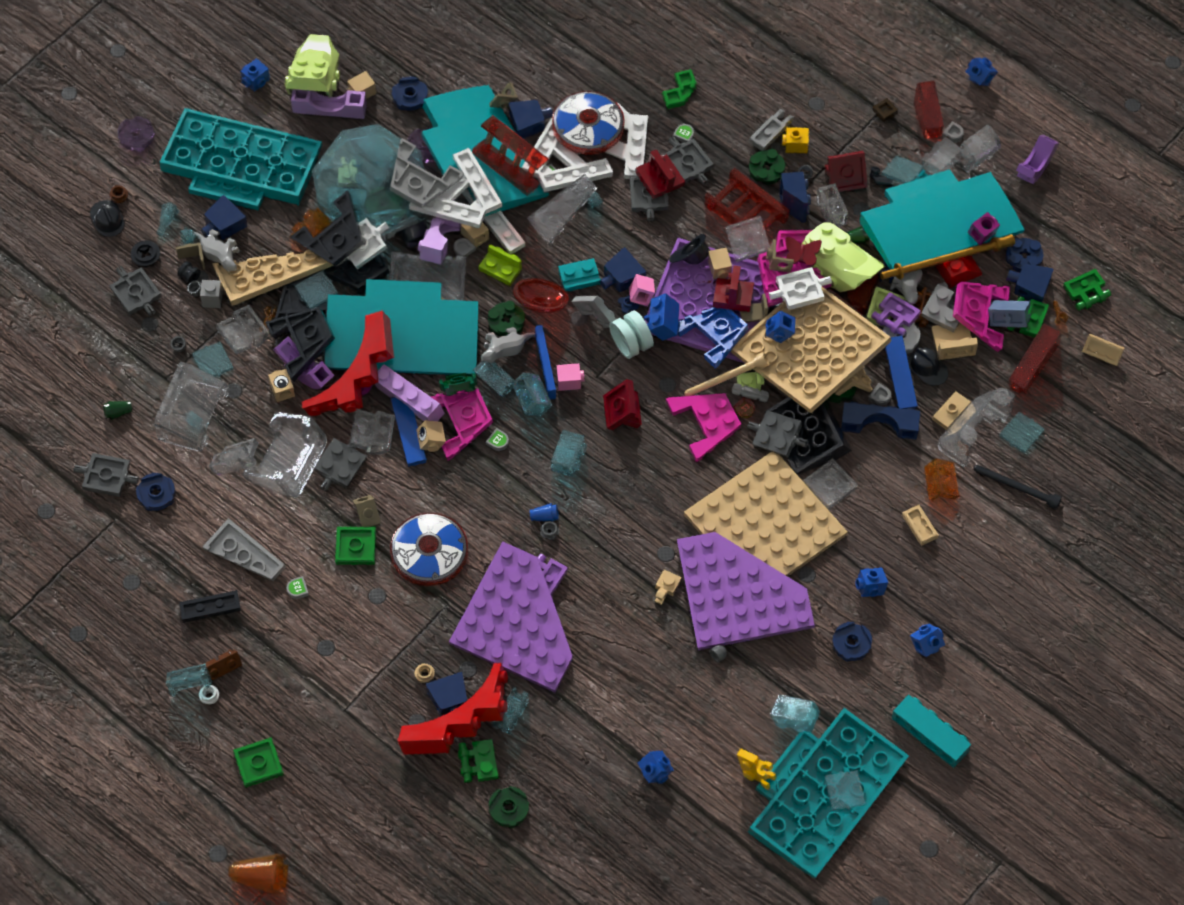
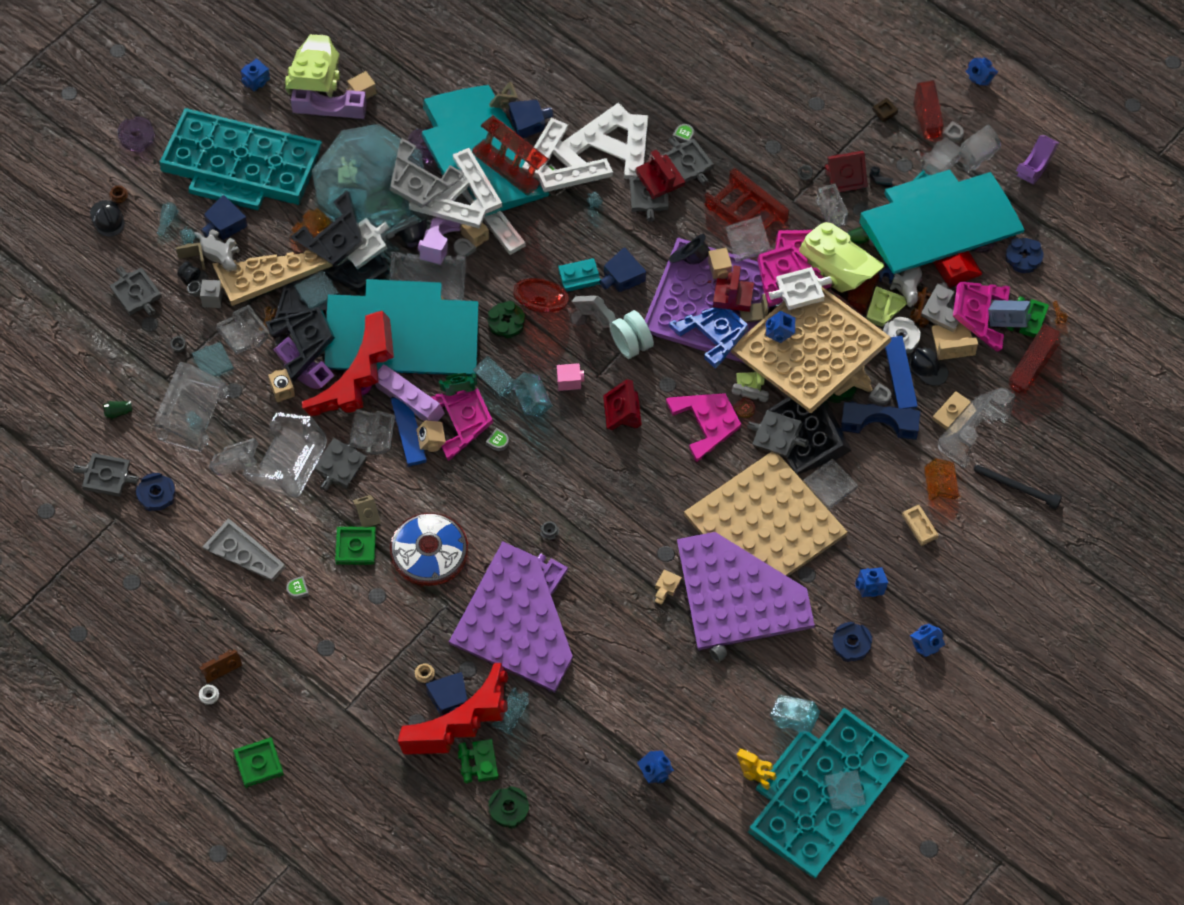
black gear [131,240,161,268] -> none
clear light blue hinge [166,664,212,697] -> none
black plate [179,590,241,623] -> none
clear orange cone [229,854,288,895] -> none
dark blue plate [392,77,428,111] -> none
lime bracket [478,245,522,286] -> none
light grey animal [481,327,535,364] -> none
clear wing [527,173,597,246] -> none
blue cone [530,503,559,522] -> none
blue tile [535,325,556,400] -> none
clear light blue brick [551,430,587,477] -> none
dish [552,91,625,155] -> none
dark blue plate [618,294,639,313] -> none
bright pink brick [629,274,655,307] -> none
blue brick [644,293,680,341] -> none
green tile [662,69,697,109] -> none
tan piece [684,352,770,396] -> none
light grey hinge [749,109,794,151] -> none
dark green plate [749,149,785,185] -> none
dark tan bracket [766,239,794,272] -> none
dark blue slope [779,172,811,223] -> none
yellow brick [782,128,809,153] -> none
dark red animal [786,237,822,266] -> none
medium lavender plate [871,292,921,336] -> none
pearl gold bar [880,234,1015,280] -> none
clear light blue piece [881,156,924,183] -> none
teal brick [891,694,971,768] -> none
magenta brick [967,212,1000,245] -> none
clear light blue piece [999,411,1044,453] -> none
dark blue torso [1006,264,1054,302] -> none
green plate [1063,269,1111,311] -> none
tan plate [1082,334,1125,366] -> none

